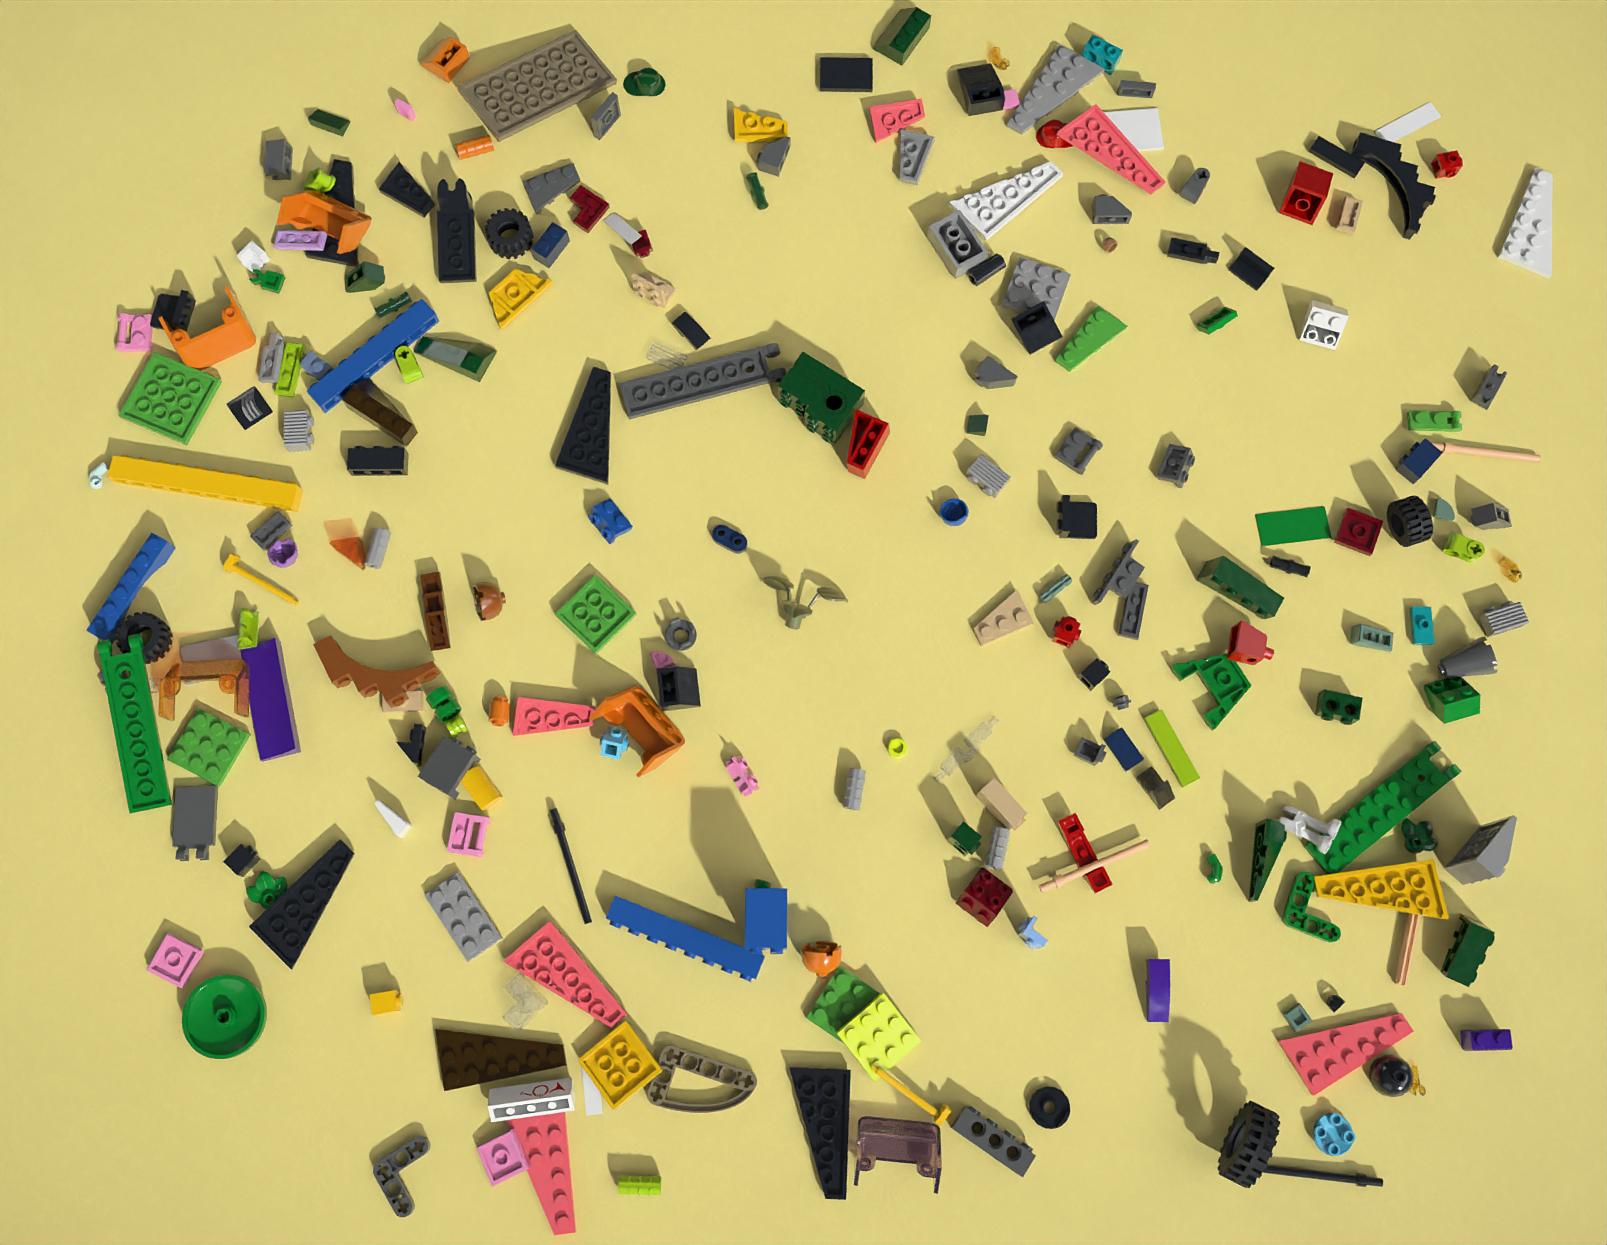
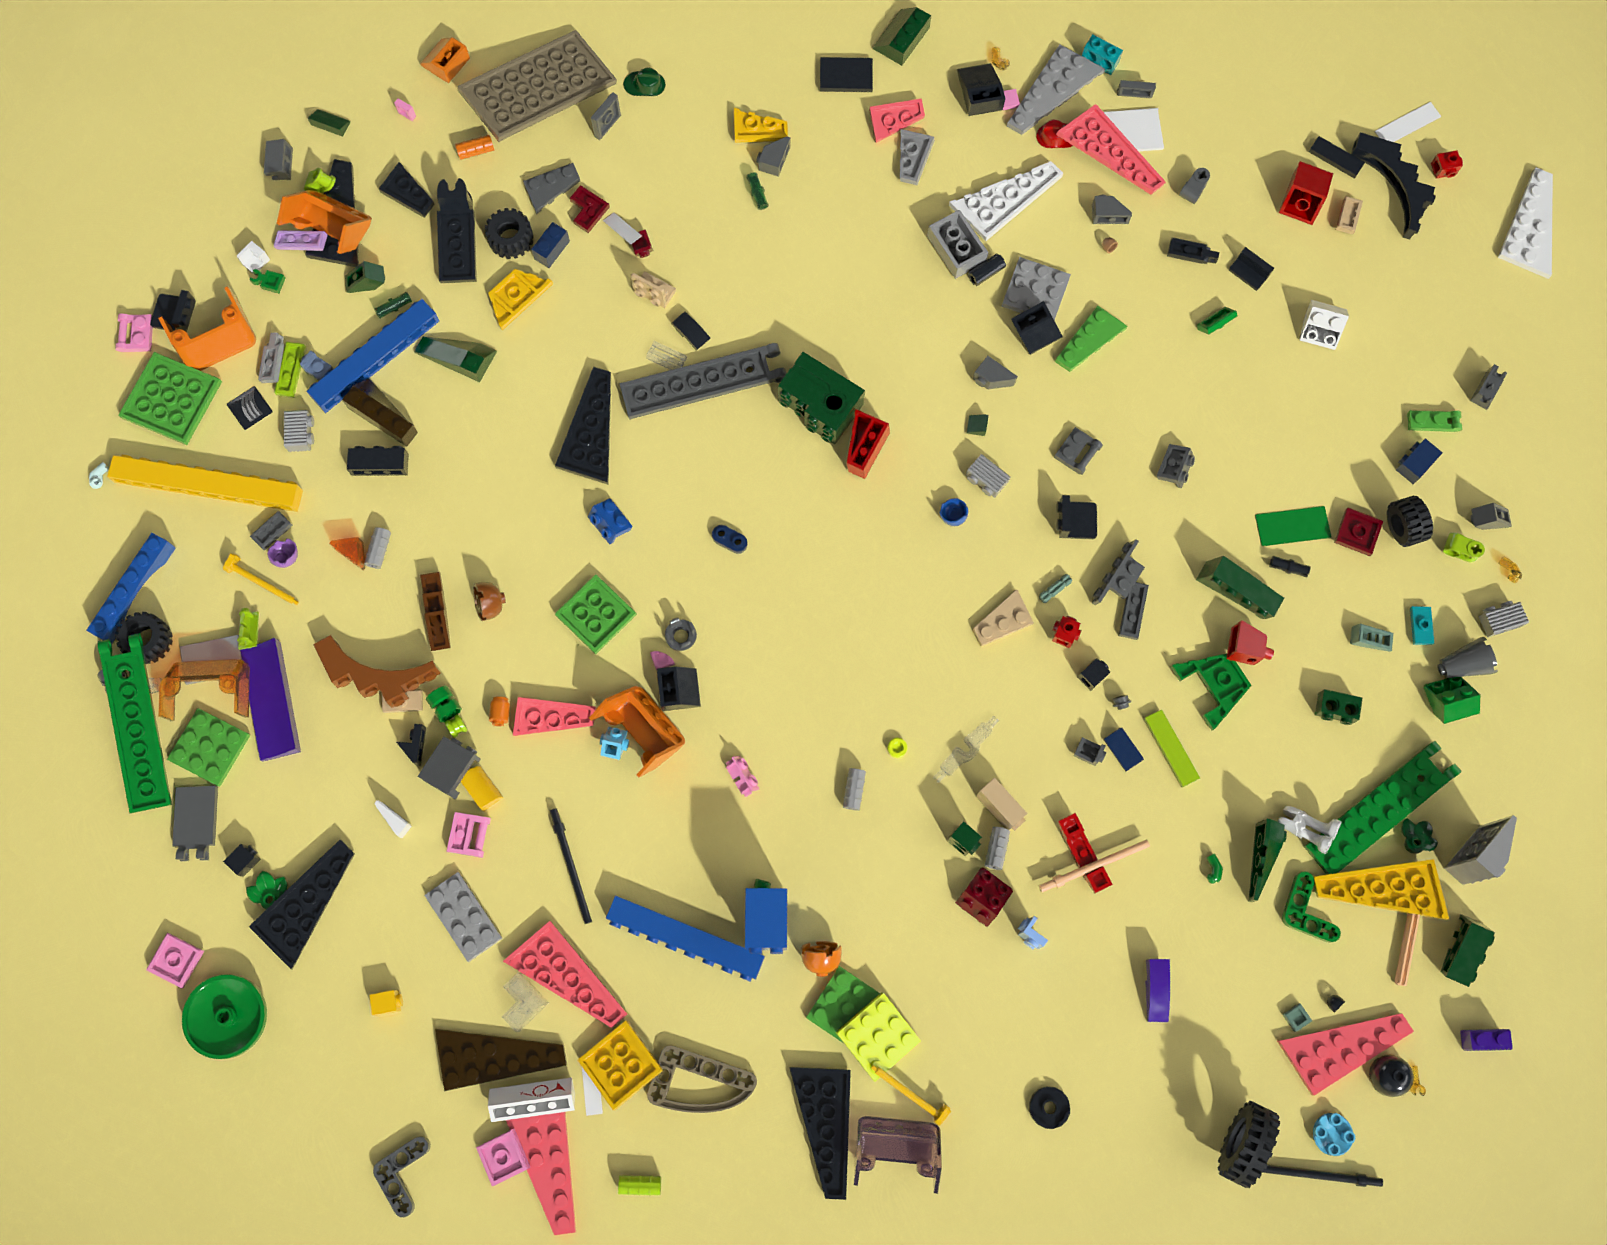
lime piece [395,346,424,384] -> none
olive plant [760,576,848,630] -> none
dark grey brick [950,1106,1036,1177] -> none
clear smoke slope [1135,766,1175,810] -> none
light nougat bar [1431,442,1541,462] -> none
sand green tile [1434,498,1455,521] -> none

